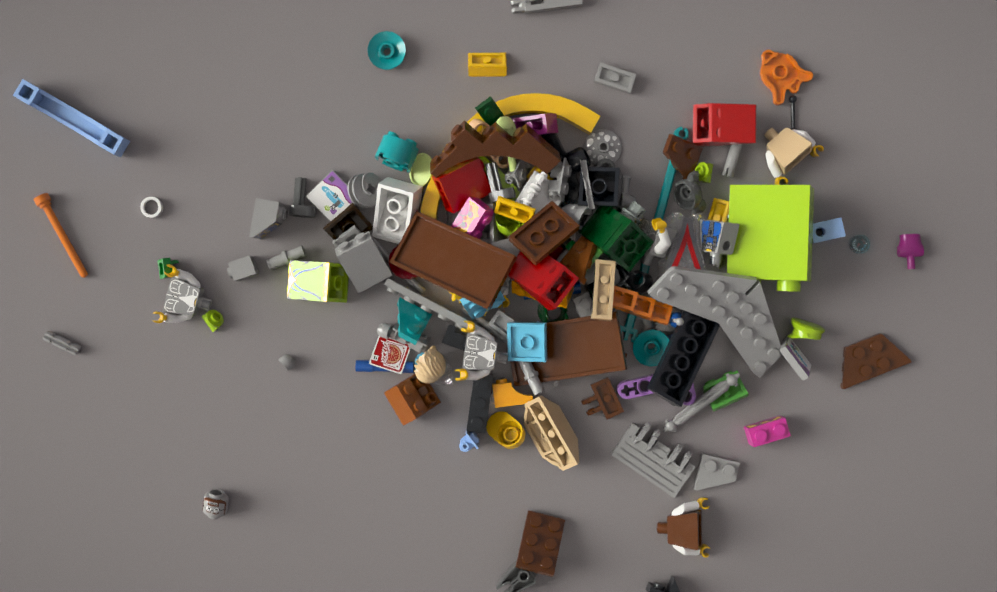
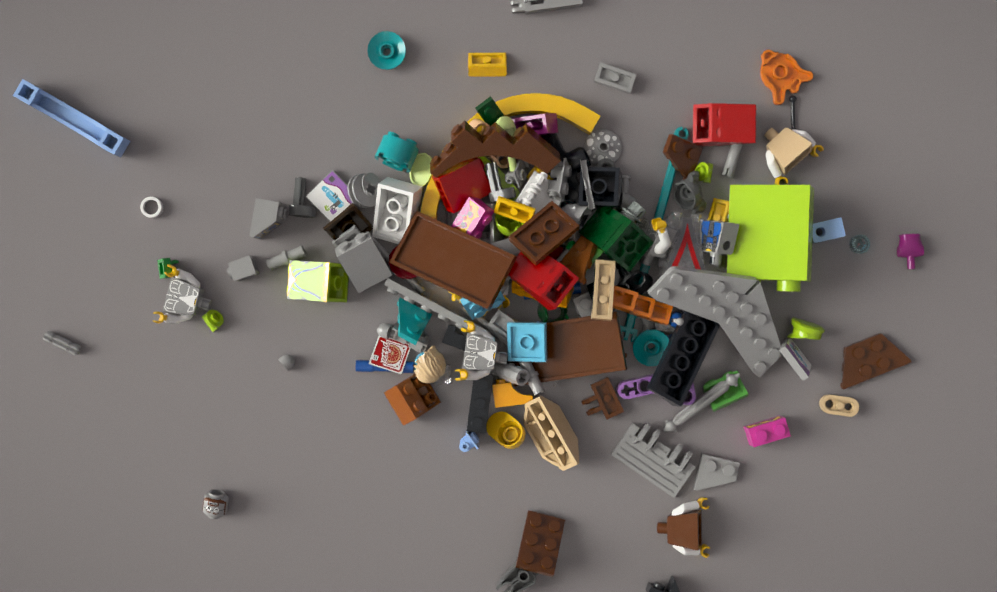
orange piece [33,193,88,278] -> none
none -> light grey axle [492,361,529,386]
none -> tan plate [819,394,859,417]

